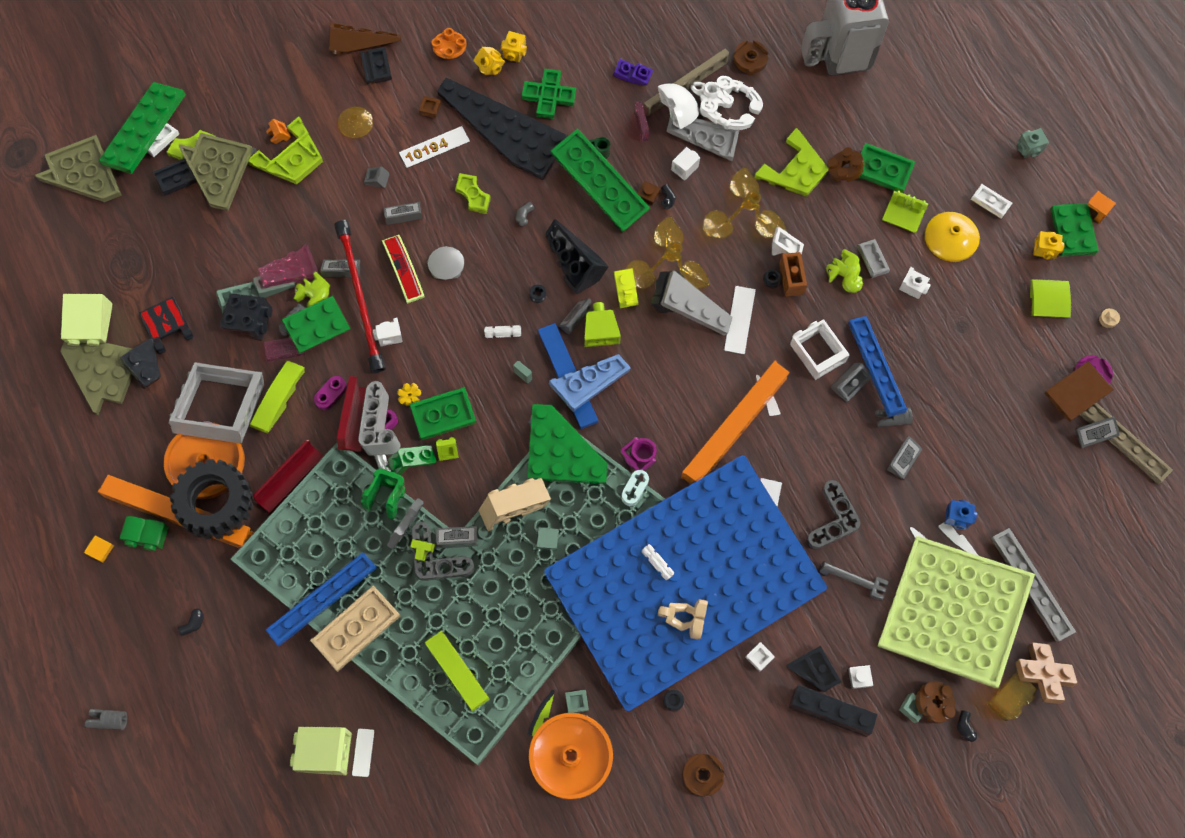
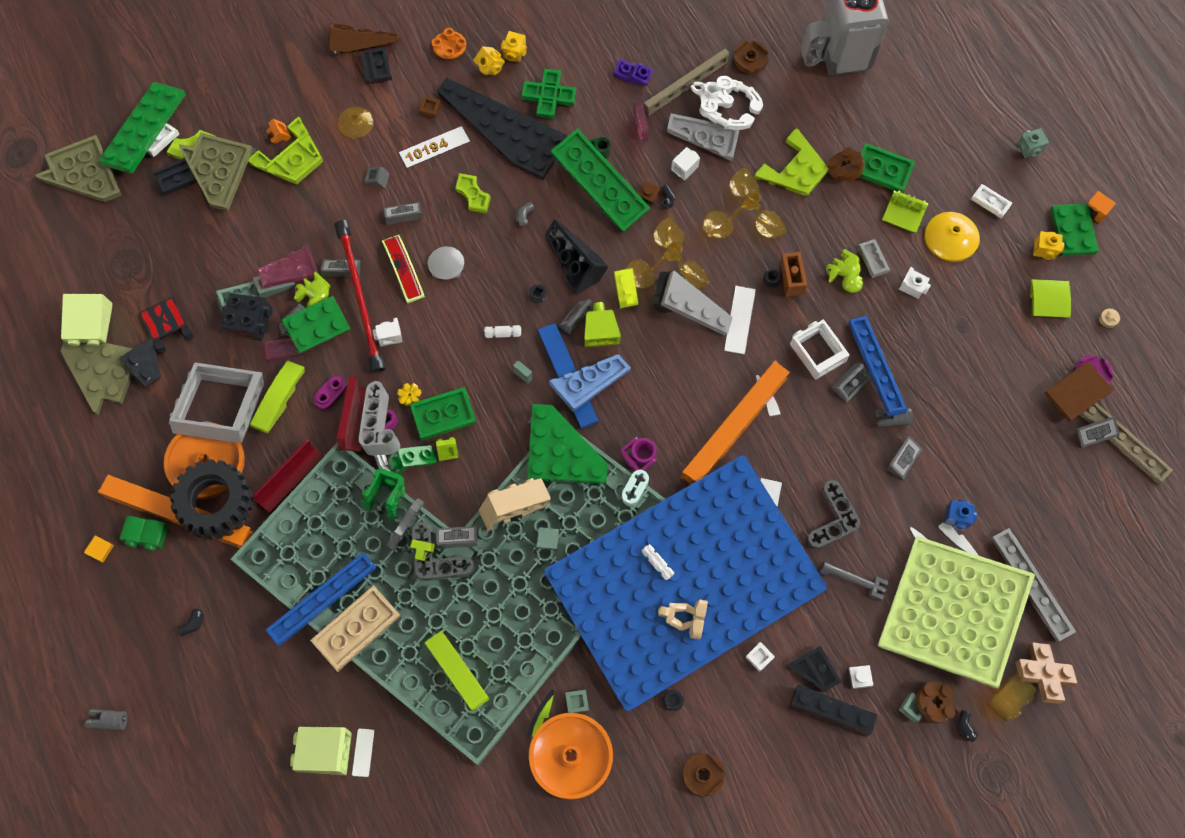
white brick [658,84,699,129] -> none
white slope [772,227,804,256] -> none

